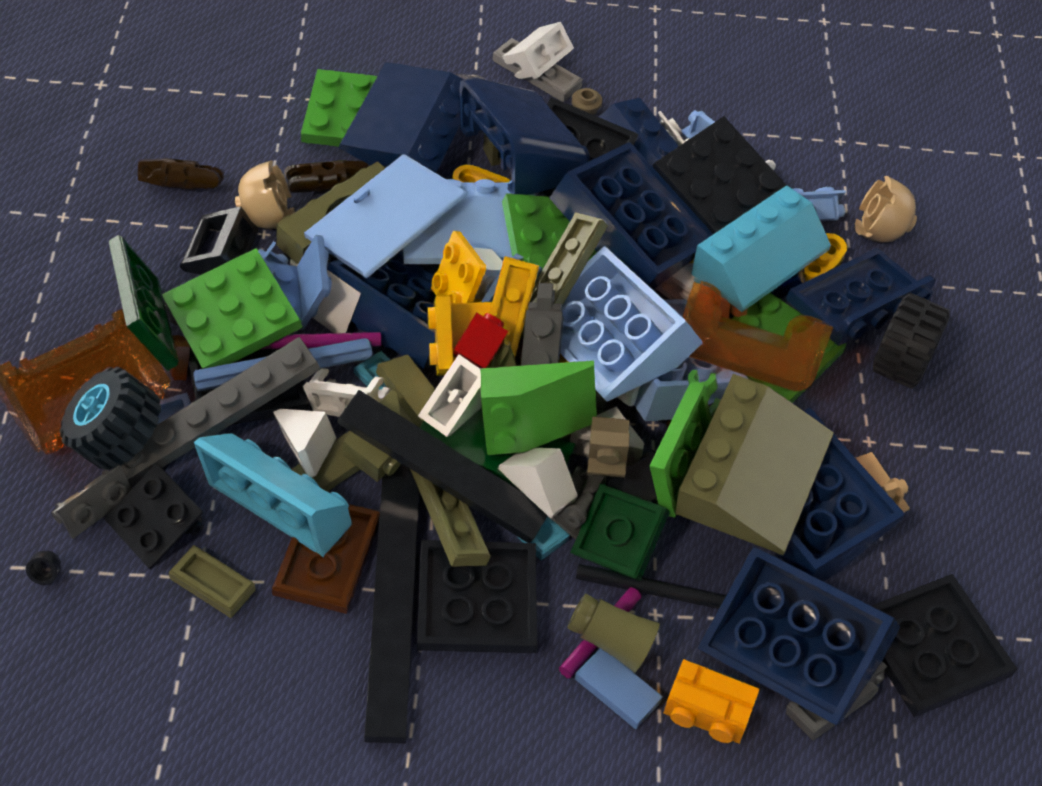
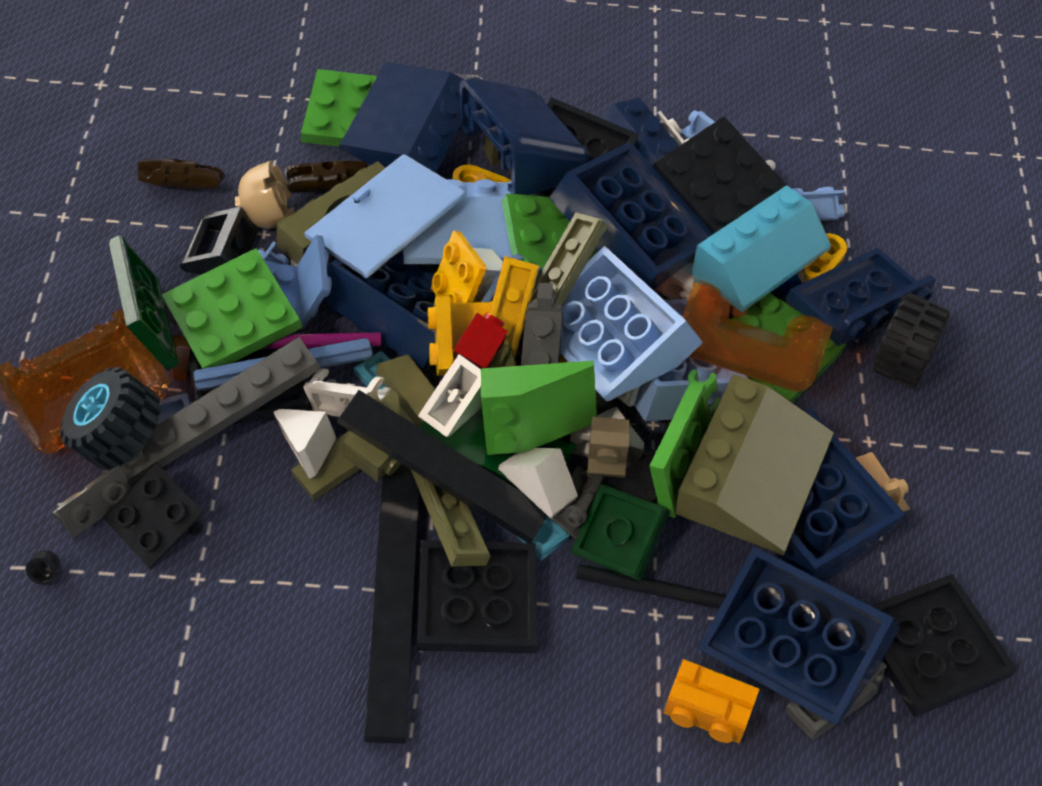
olive tile [169,545,256,618] -> none
medium azure slope [194,433,352,557] -> none
reddish brown tile [272,504,380,614] -> none
white sticker [312,270,361,333] -> none
light grey tile [493,38,583,102] -> none
white hinge [502,22,574,79] -> none
magenta bar [559,587,641,678] -> none
olive plant [567,594,660,673] -> none
dark tan plate [571,88,602,115] -> none
medium blue tile [575,649,663,729] -> none
tan cylinder [855,176,917,243] -> none

